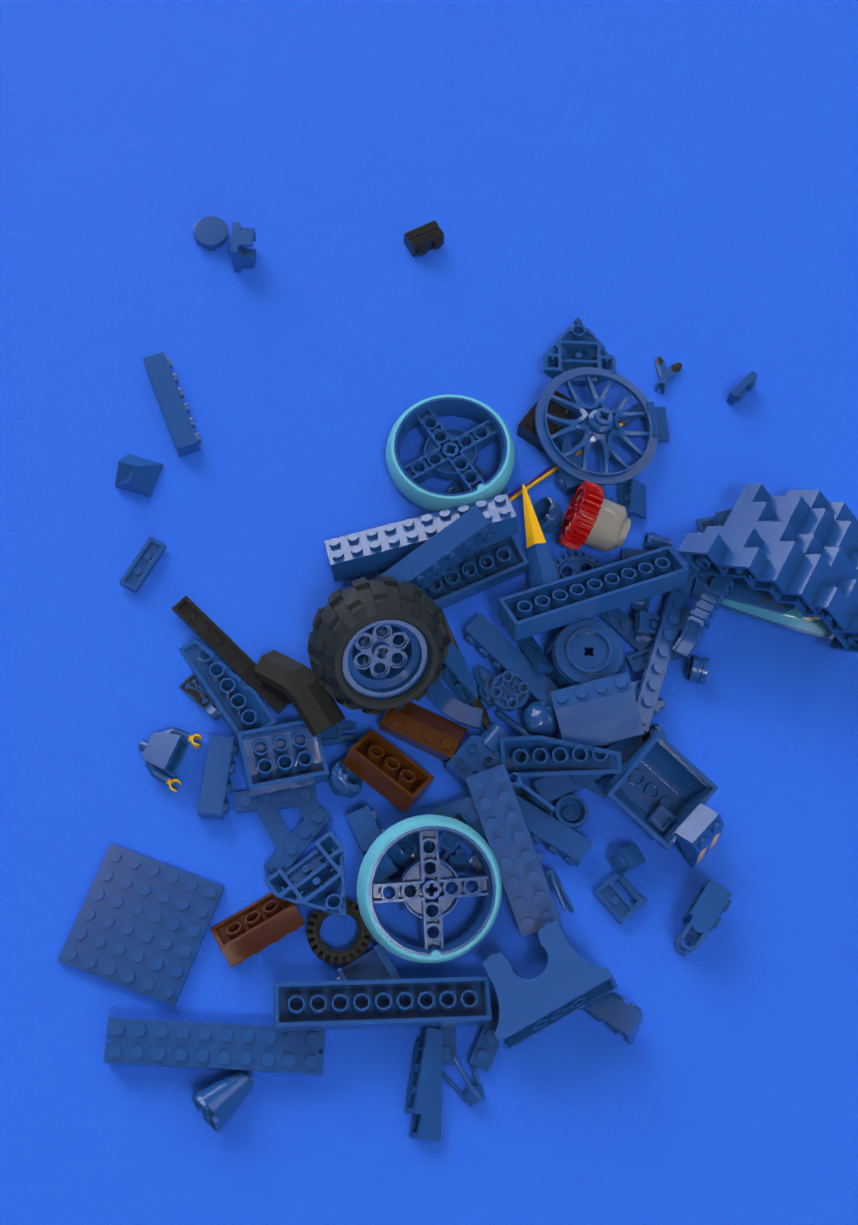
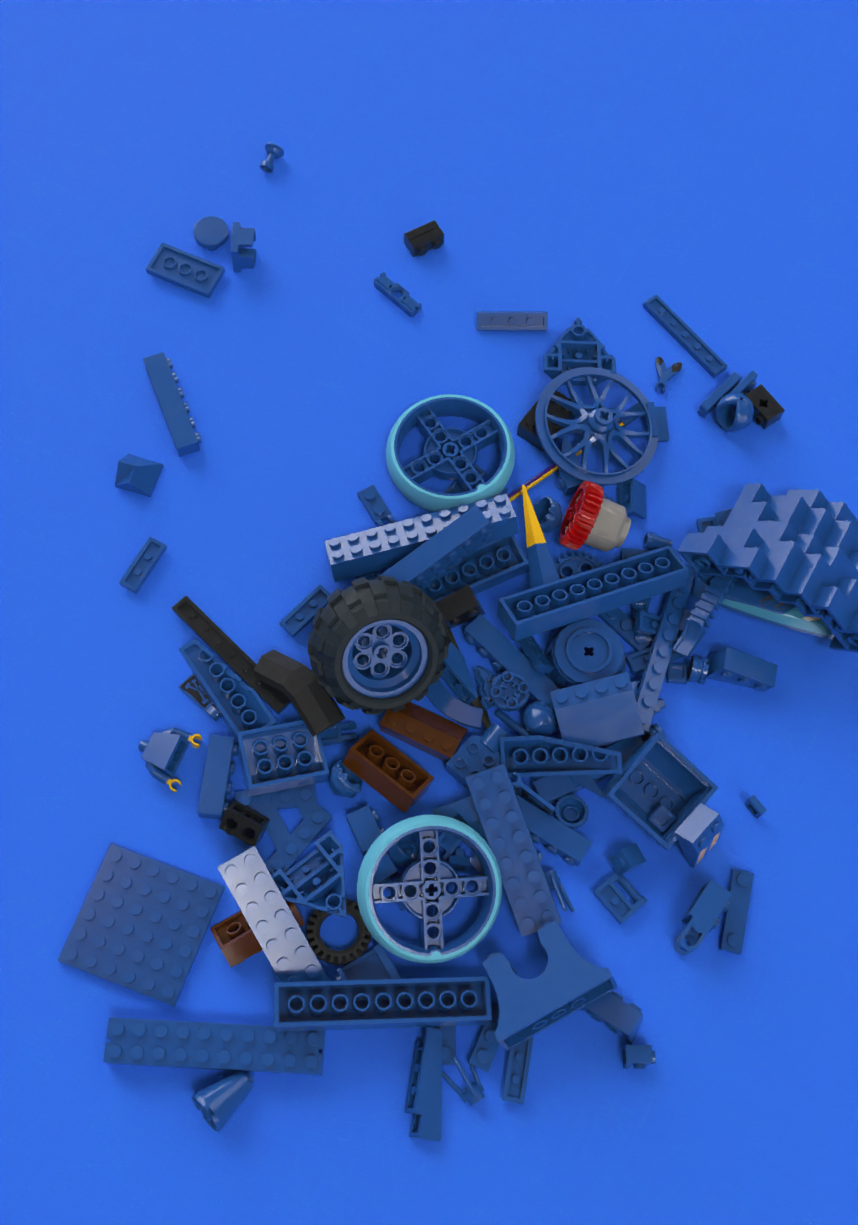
none -> blue plate [146,242,225,298]
none -> plate [217,845,329,982]
none -> black brick [219,800,270,846]
none -> blue piece [260,143,284,173]
none -> blue plate [279,585,331,638]
none -> blue hinge [357,485,396,527]
none -> blue piece [374,272,422,317]
none -> black wedge [435,585,486,630]
none -> blue plate [476,311,548,330]
none -> blue plate [502,1037,533,1104]
none -> blue brick [623,1045,656,1069]
none -> blue tile [643,294,728,378]
none -> blue tile [667,663,688,684]
none -> blue piece [697,372,742,418]
none -> blue wedge [705,647,778,692]
none -> blue piece [716,392,754,432]
none -> blue plate [719,868,754,955]
none -> blue tile [744,795,767,819]
none -> black brick [745,384,785,429]

